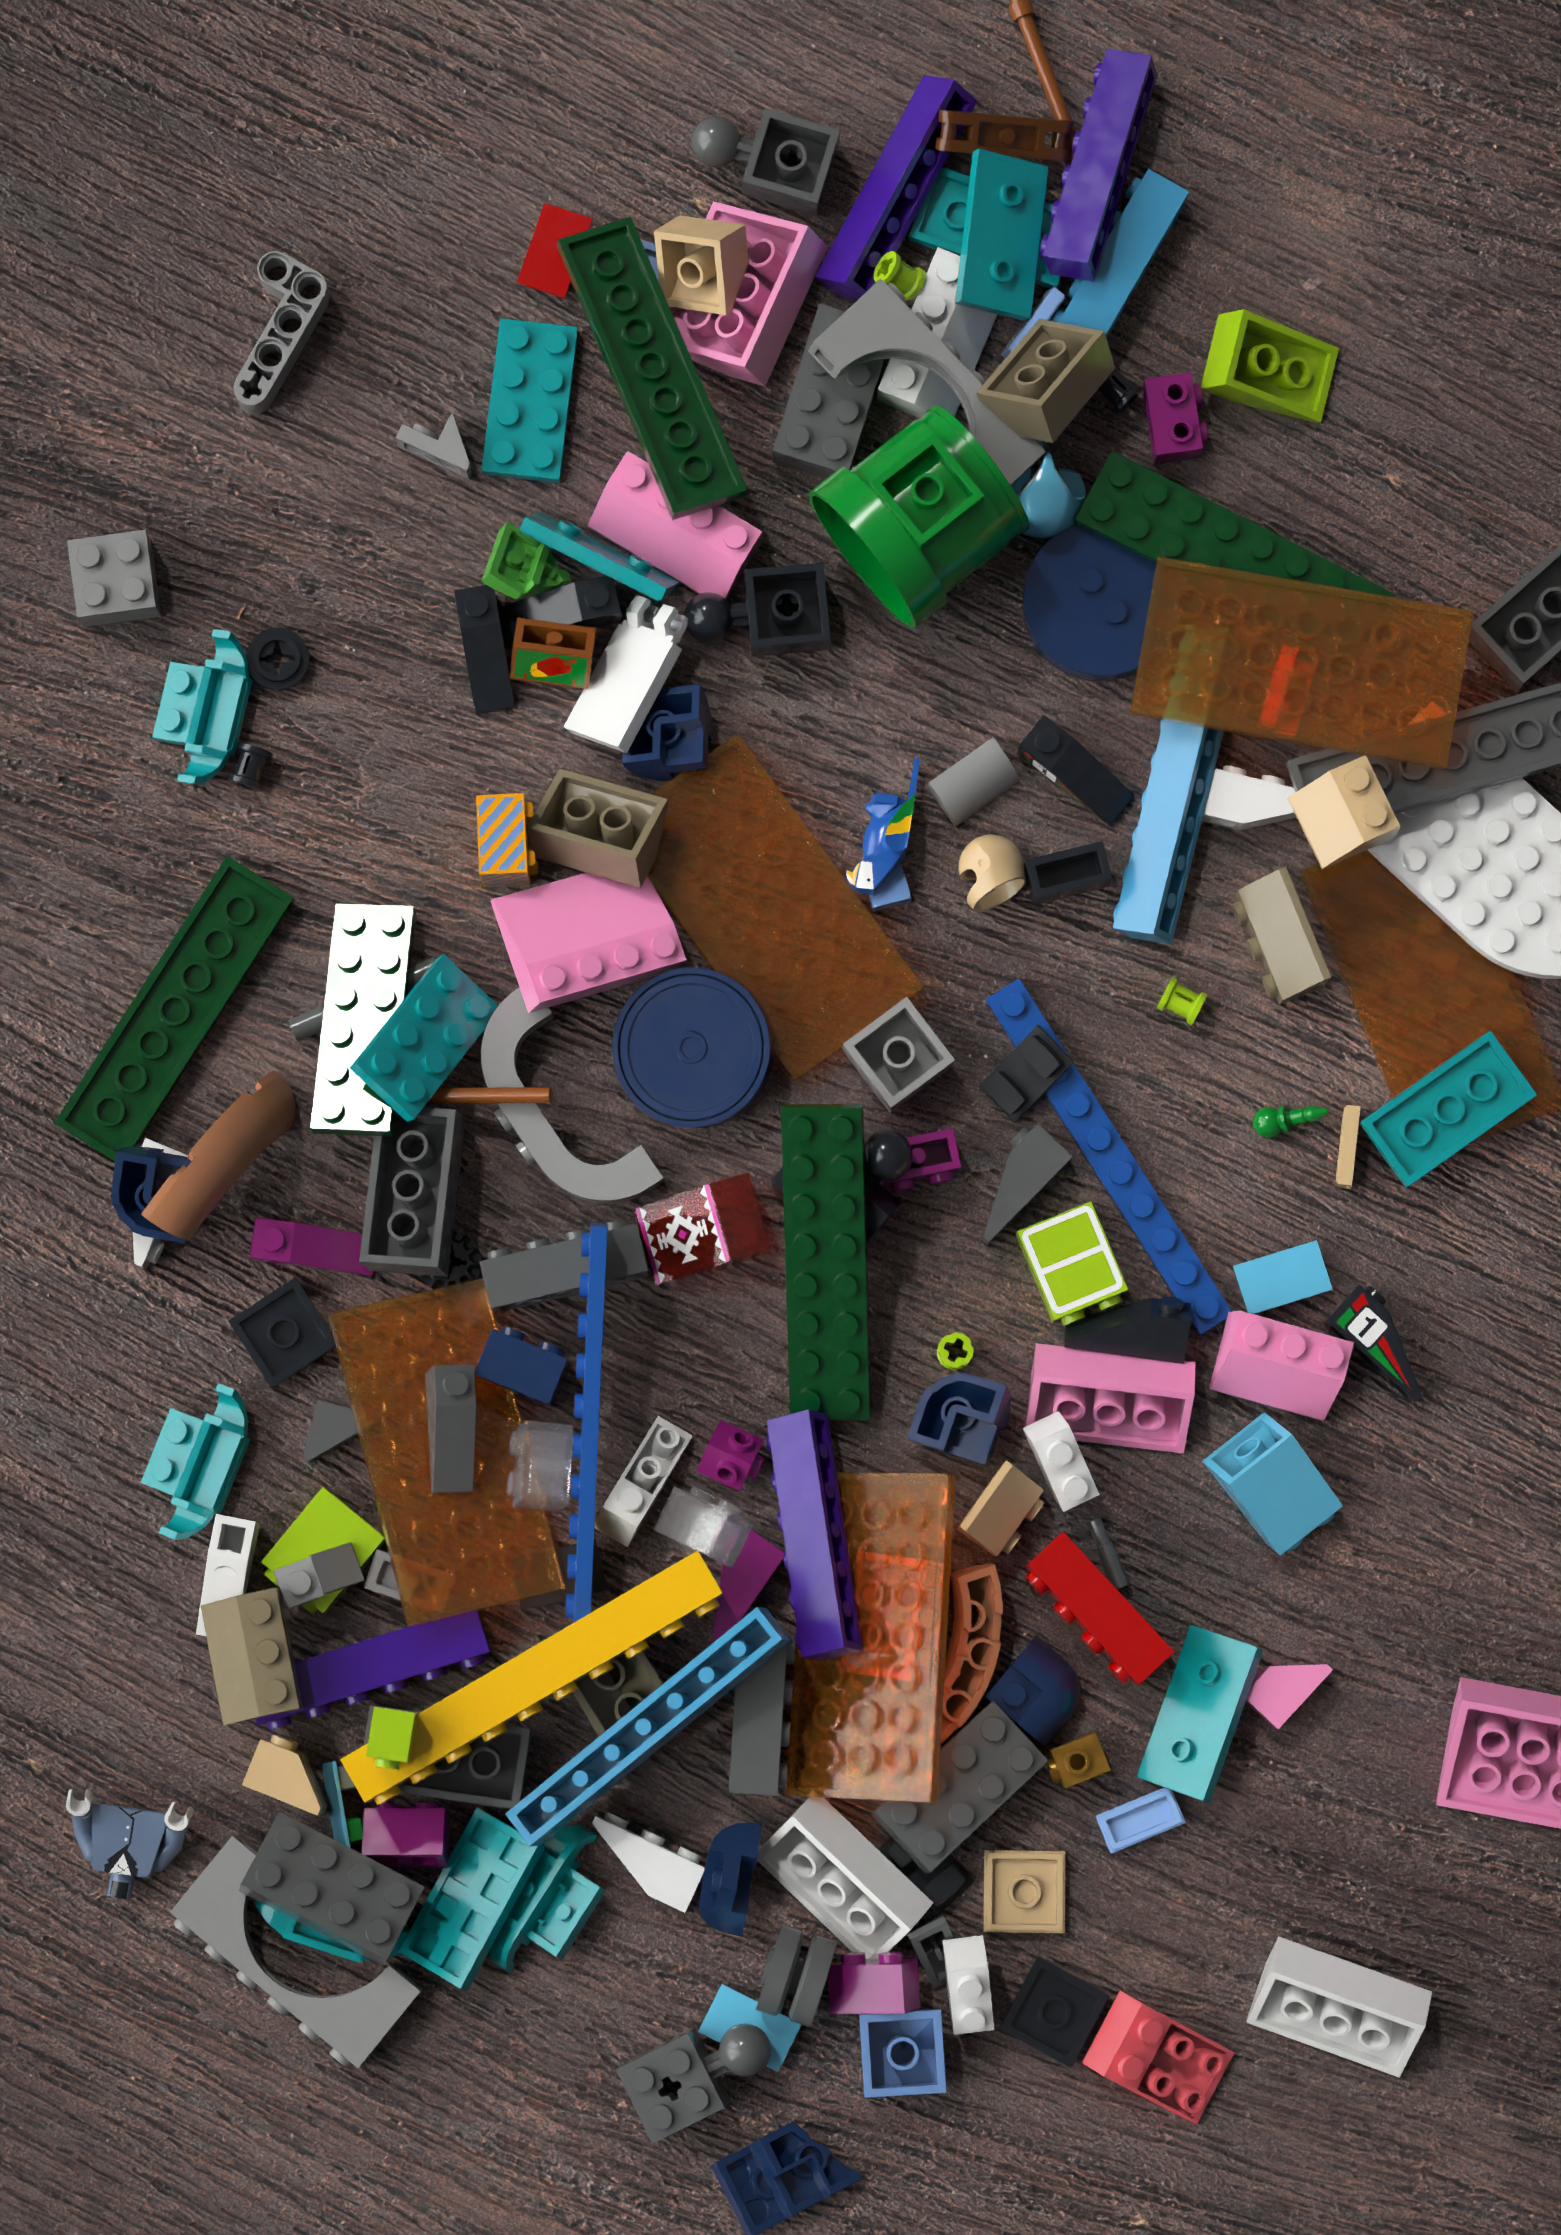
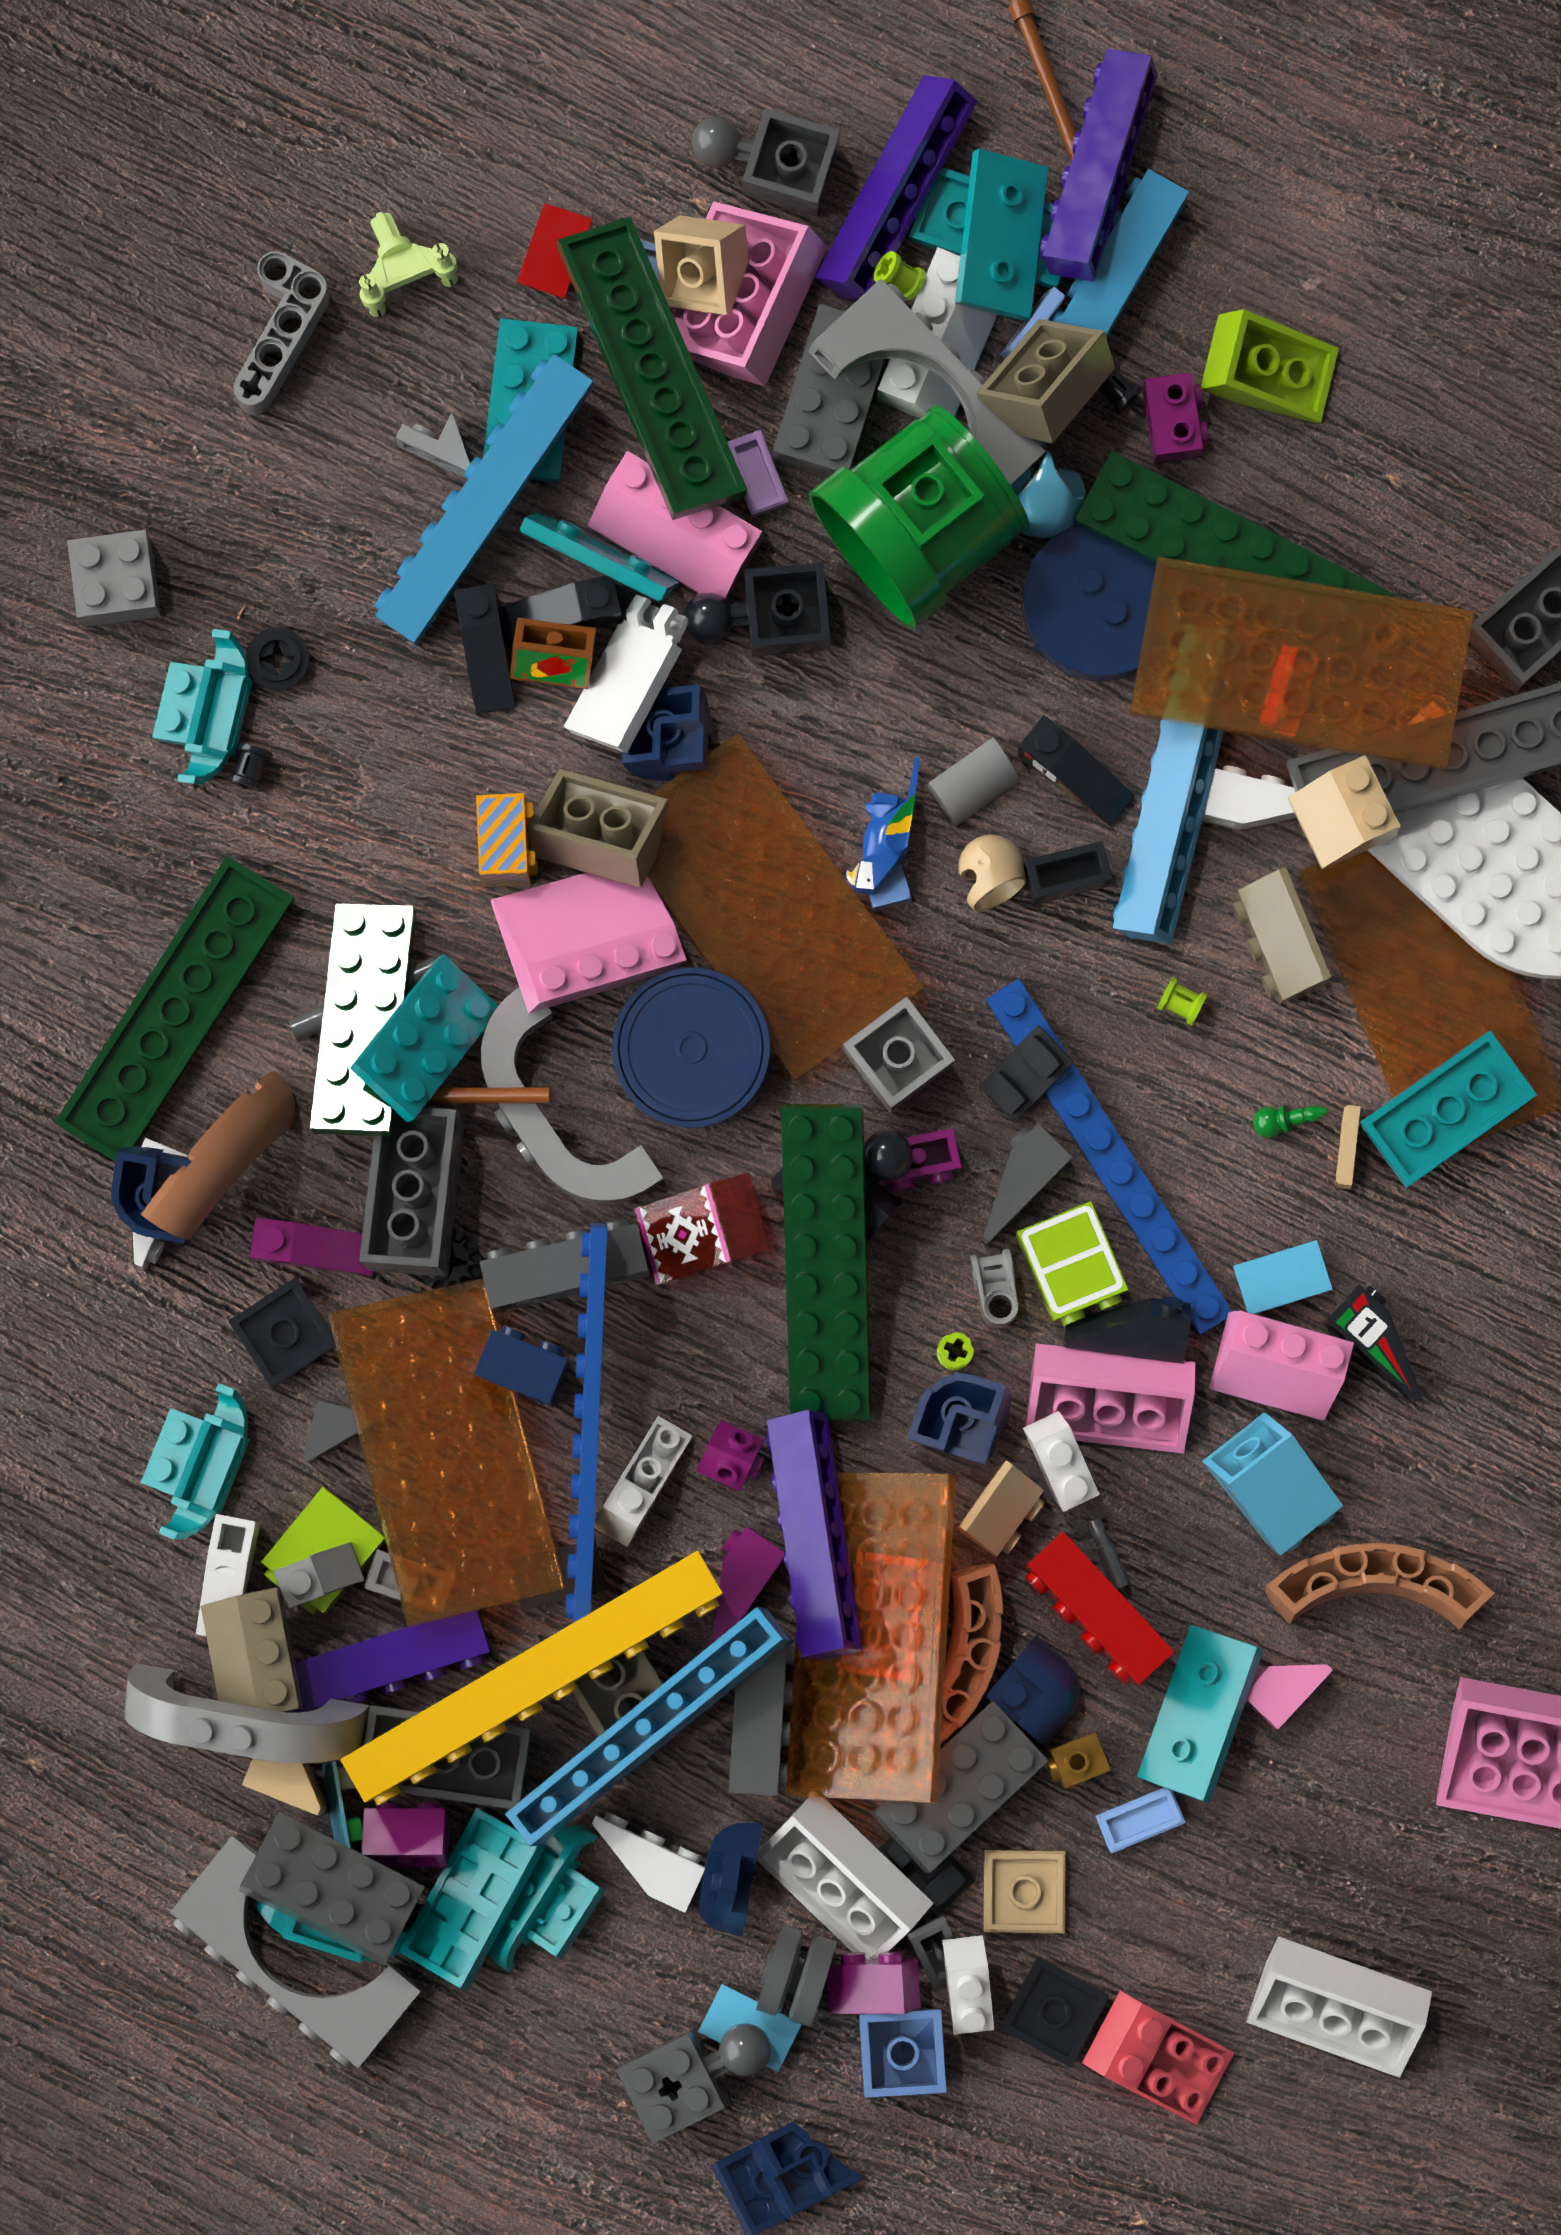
sand blue torso [66,1789,194,1899] -> none
lime brick [366,1707,418,1770] -> none
dark grey slope [425,1364,476,1494] -> none
bright green slope [481,521,572,599] -> none
clear brick [507,1420,573,1511] -> none
clear brick [653,1486,753,1568] -> none
reddish brown plate [935,109,1073,161] -> none
none -> light grey arch [124,1663,369,1763]
none -> yellowish green axle [359,212,458,317]
none -> dark azure brick [374,354,595,646]
none -> lavender tile [727,430,789,518]
none -> light grey piece [970,1248,1018,1329]
none -> nougat brick [1265,1543,1495,1630]

